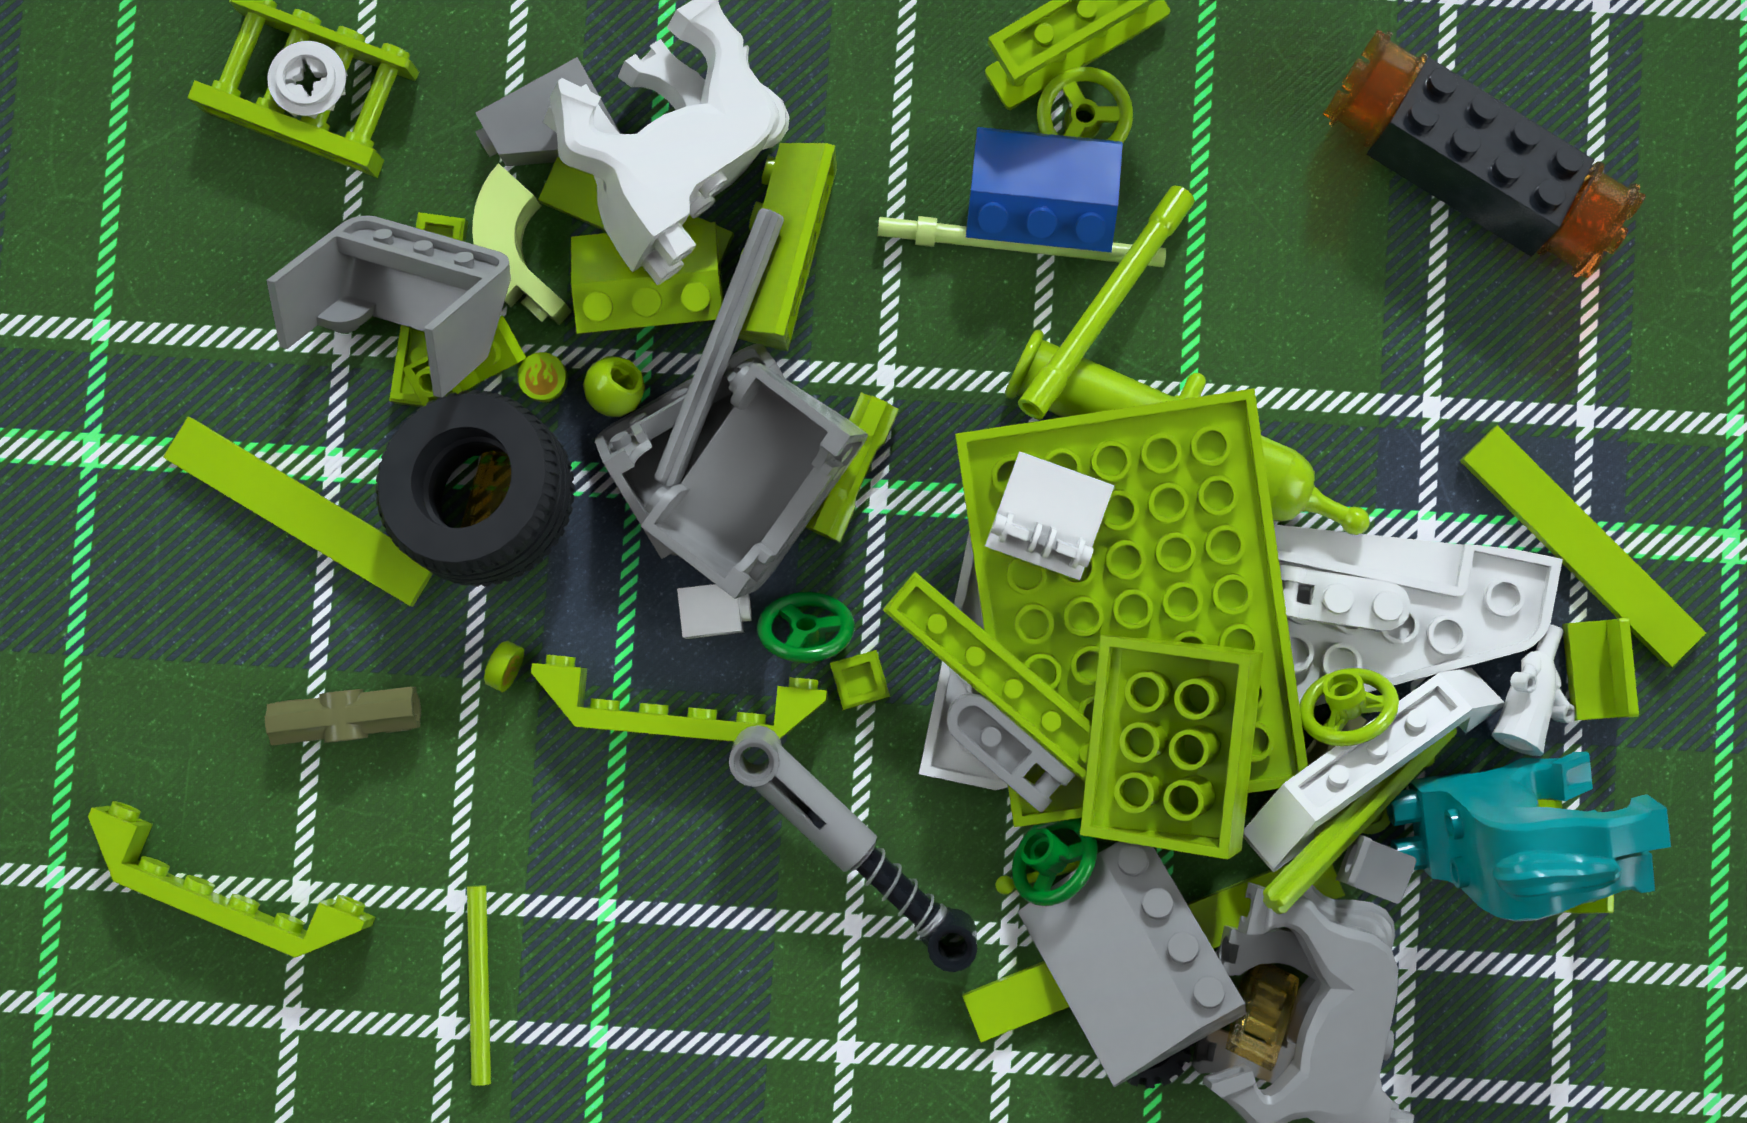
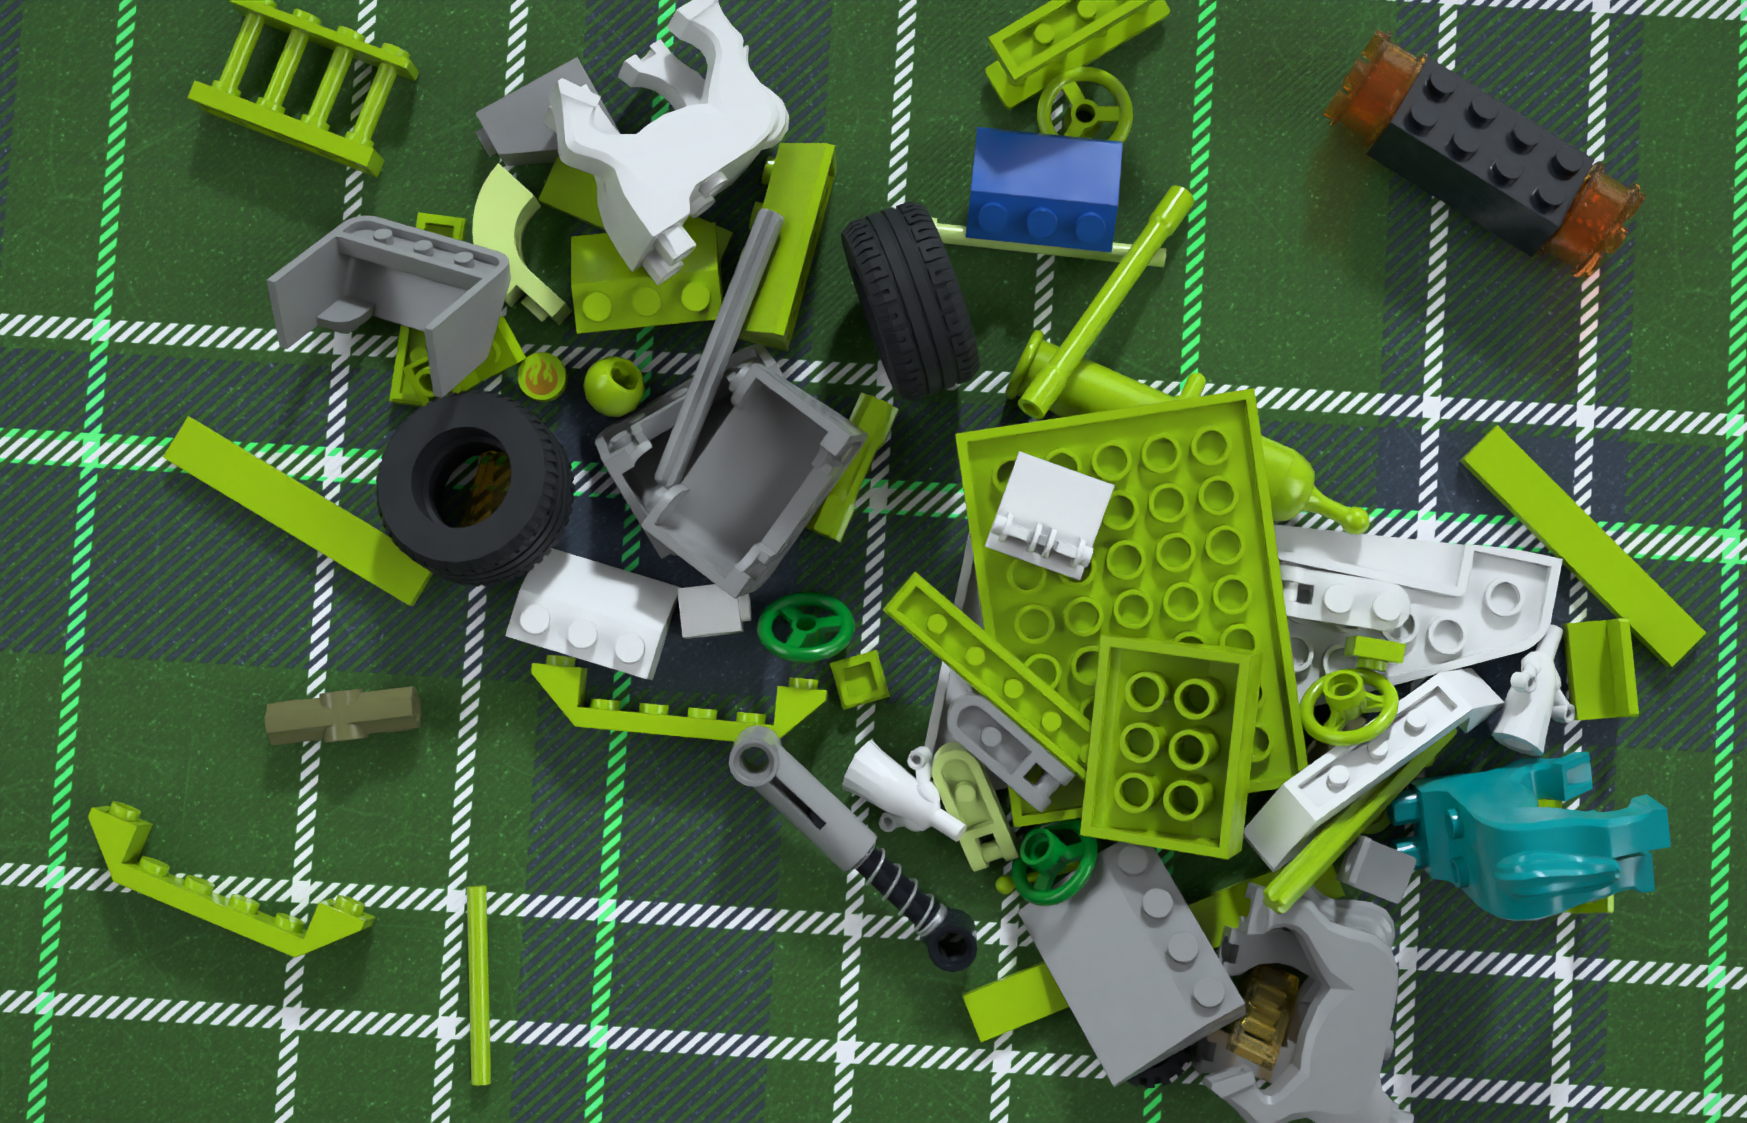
white gear [268,41,348,119] -> none
lime tile [484,641,524,692] -> none
none -> white slope [505,548,681,680]
none -> black tyre [841,202,980,401]
none -> white piece [842,740,967,842]
none -> yellowish green plate [931,742,1021,872]
none -> lime plate [1343,635,1406,672]

